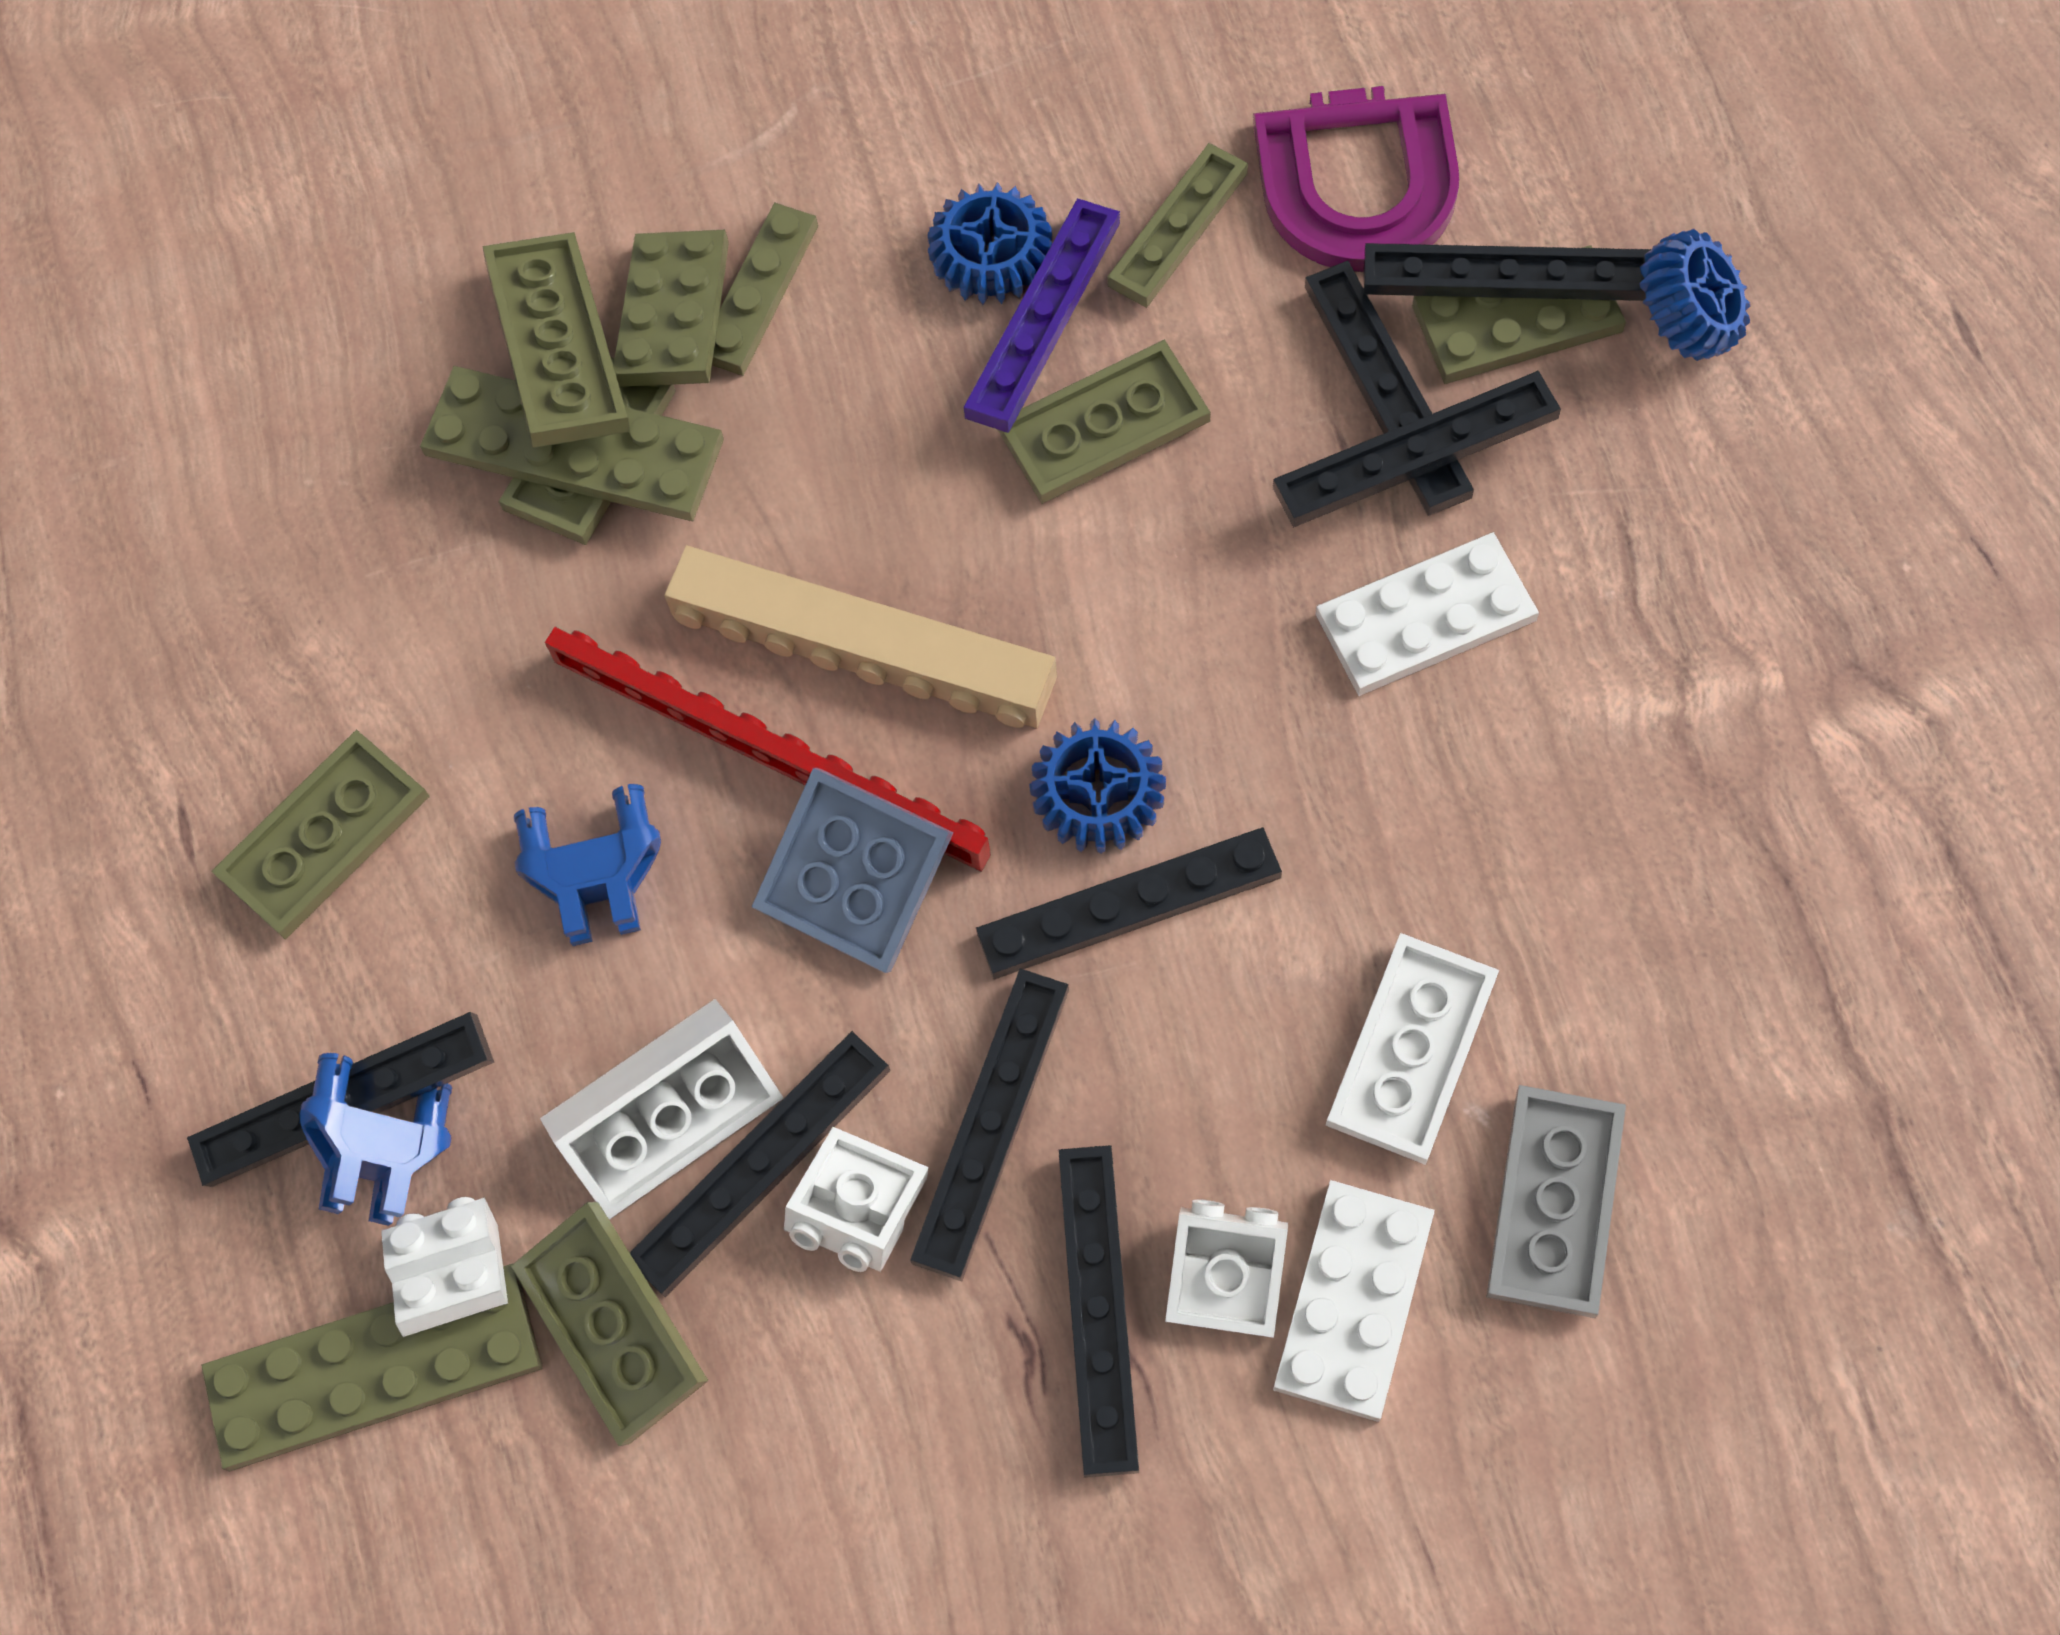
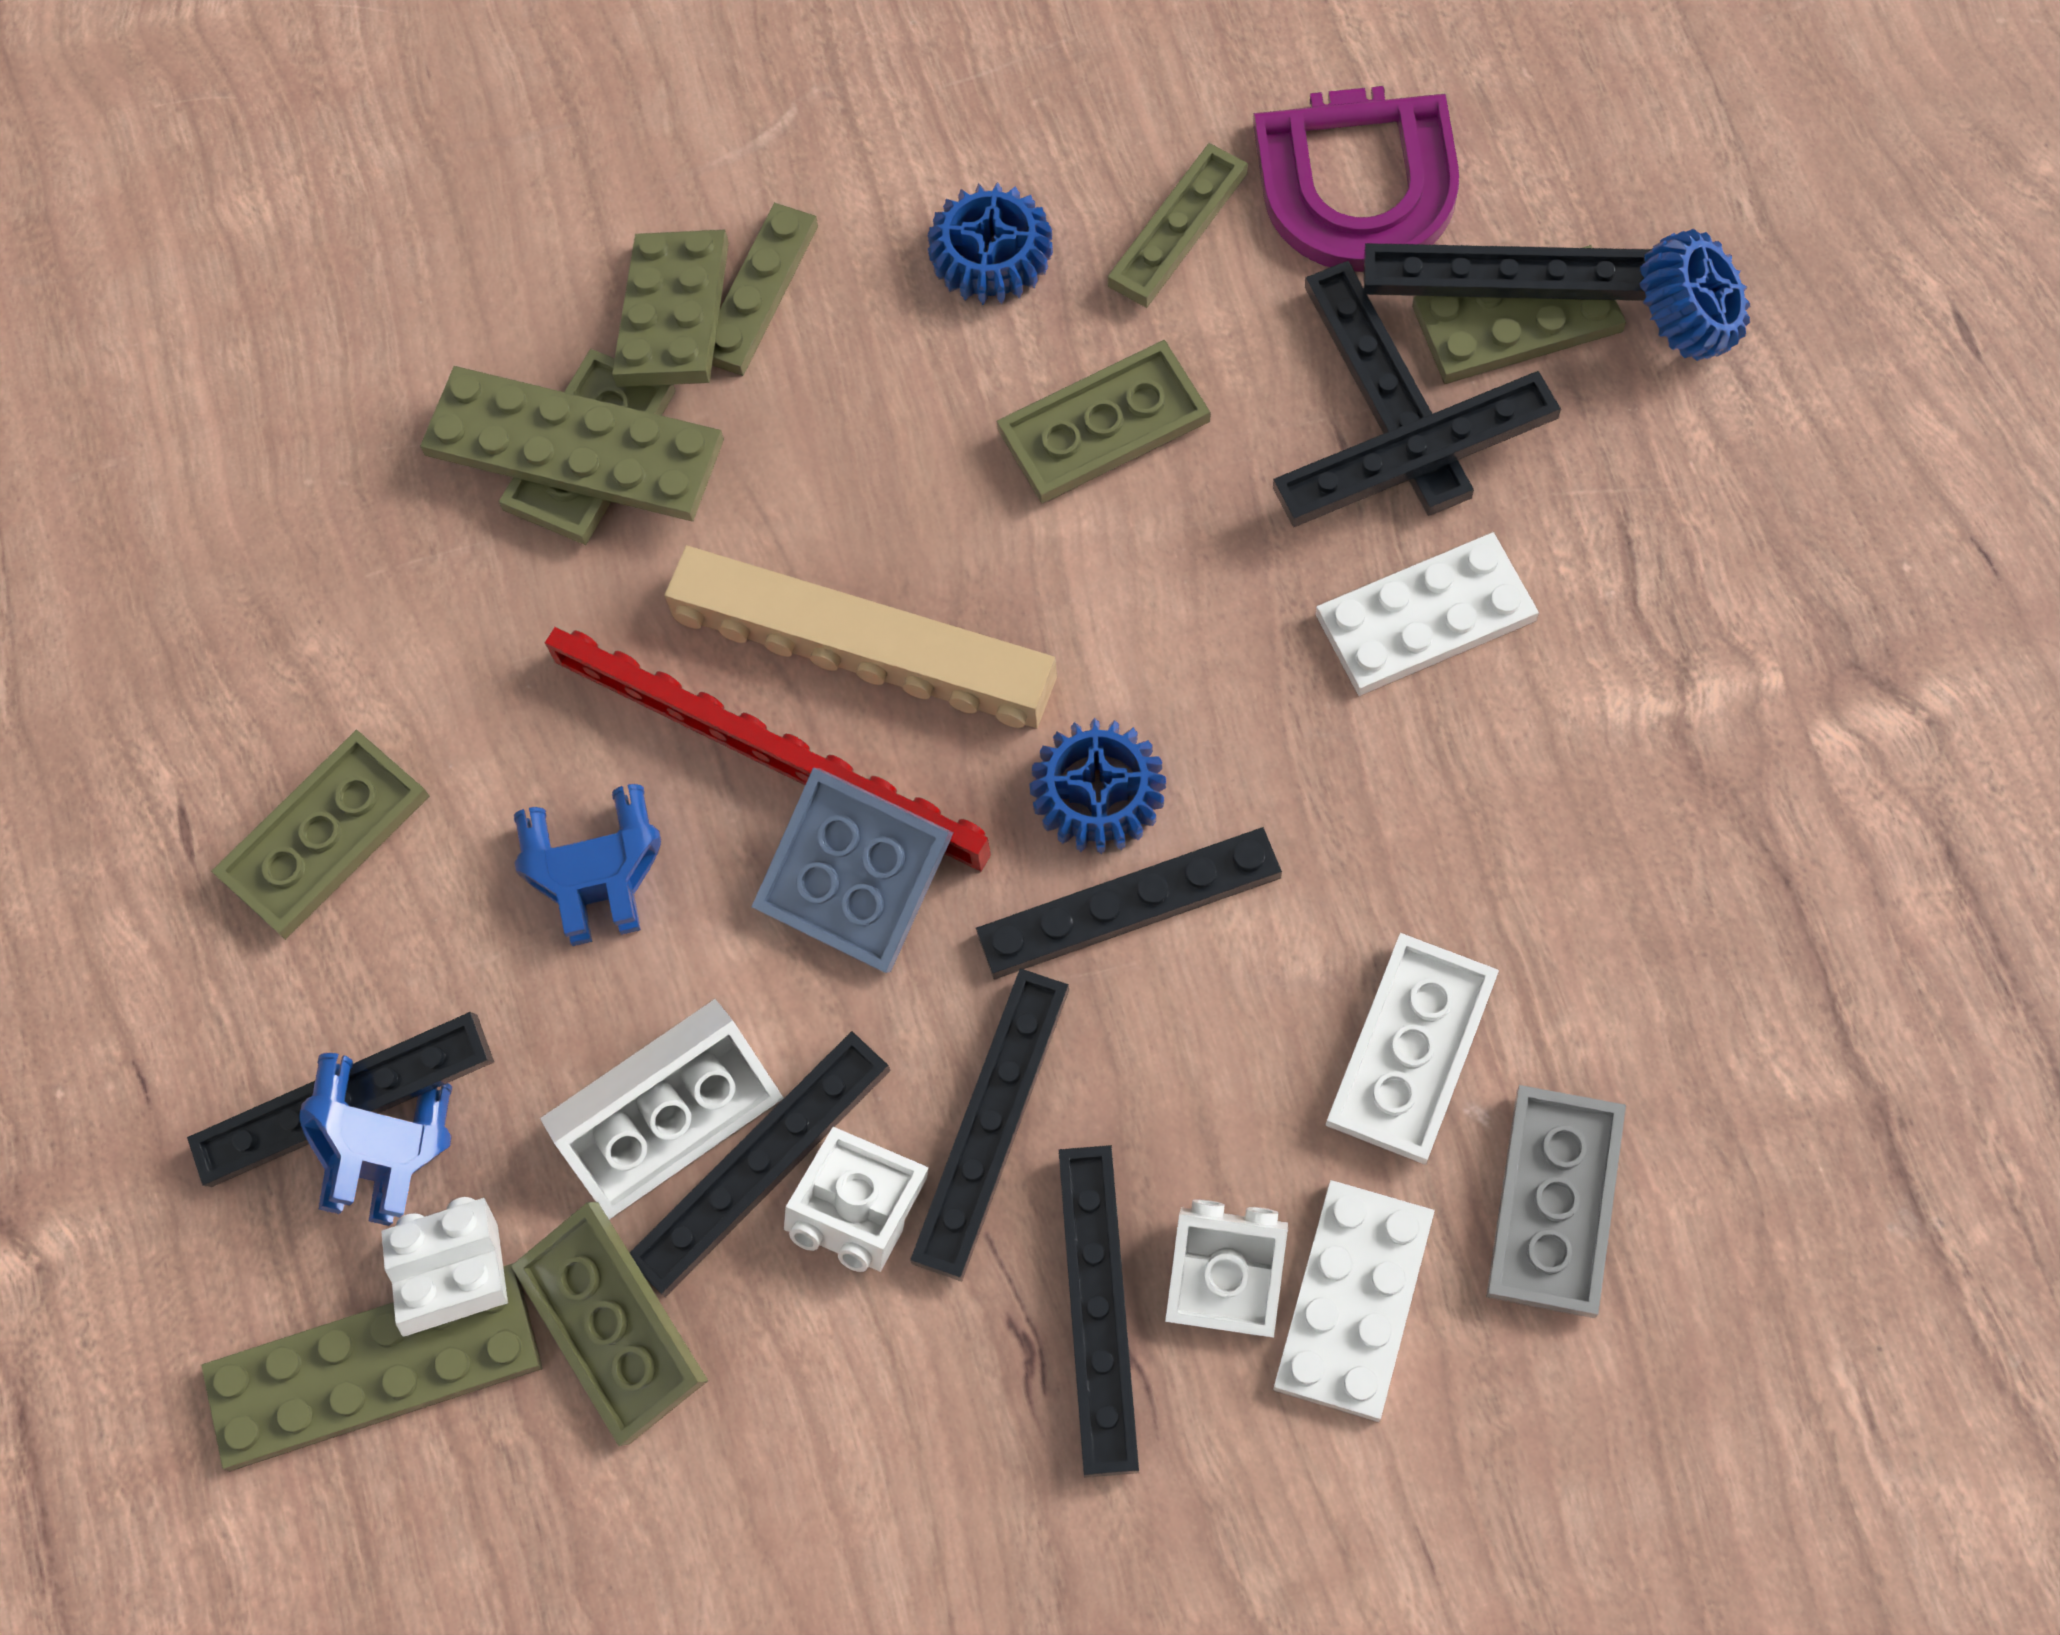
olive plate [483,232,630,448] -> none
dark purple plate [964,198,1120,433] -> none

